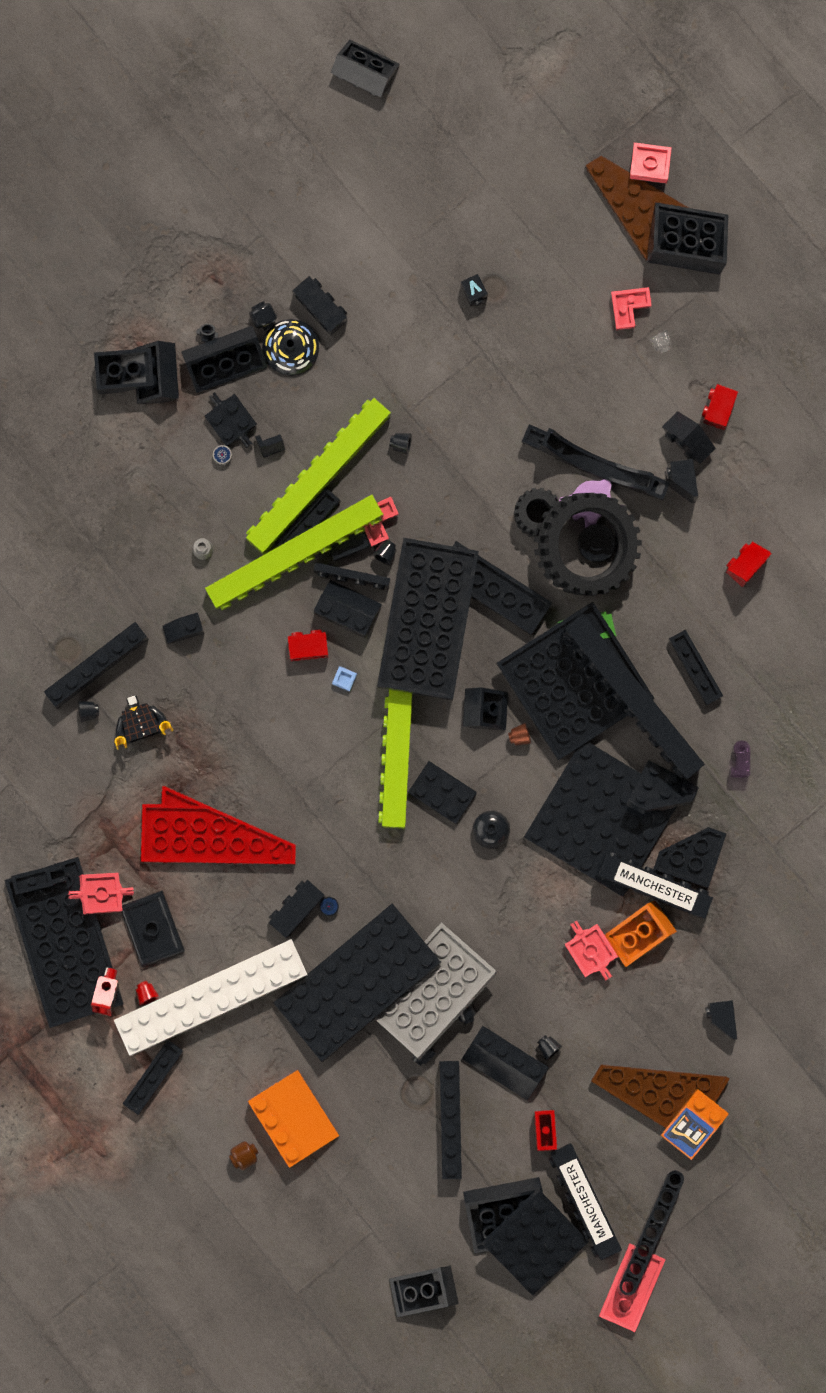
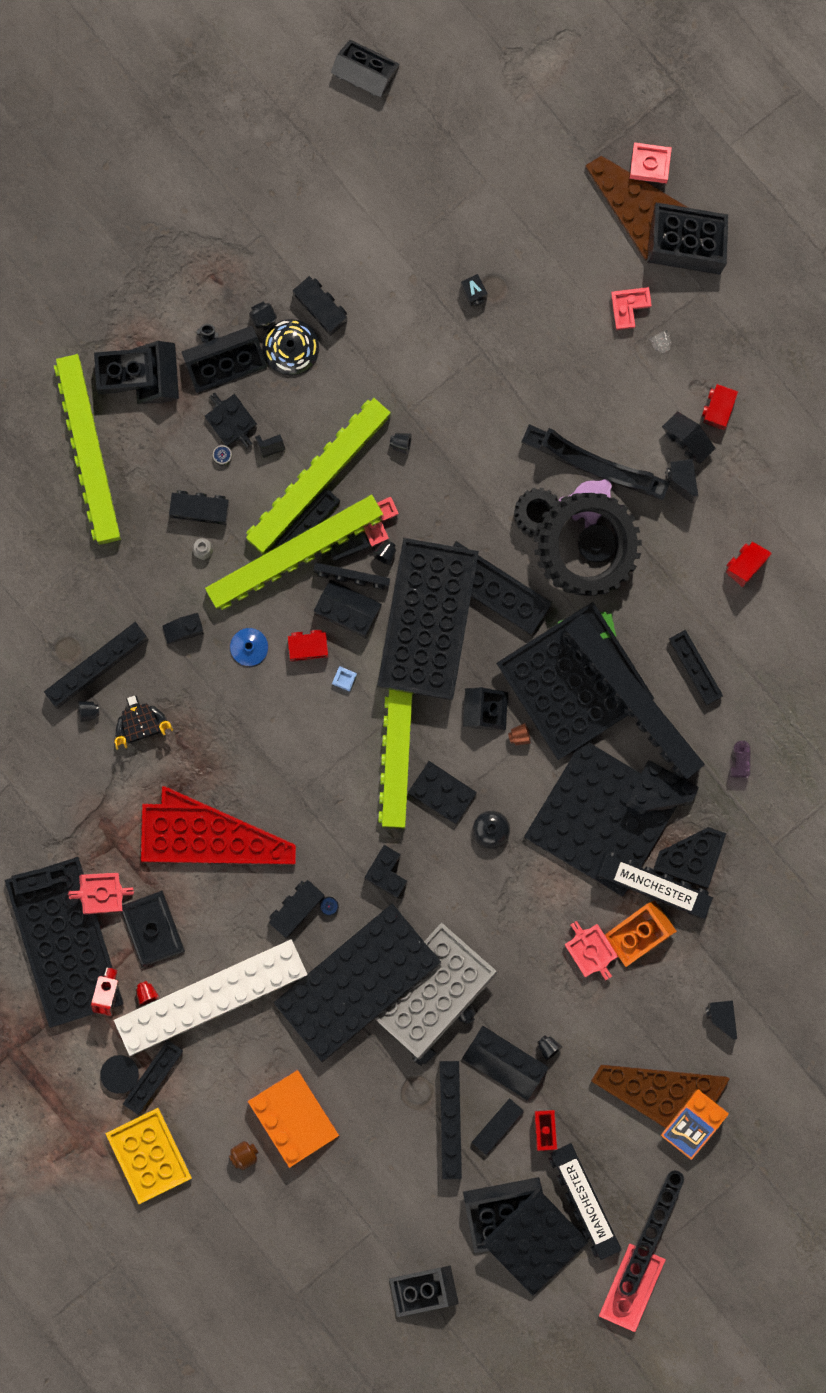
none -> lime brick [54,354,121,545]
none -> black tile [100,1055,139,1094]
none -> yellow plate [105,1108,192,1204]
none -> black brick [169,490,230,525]
none -> blue dish [230,628,268,666]
none -> black brick [364,845,407,899]
none -> black tile [471,1098,524,1155]

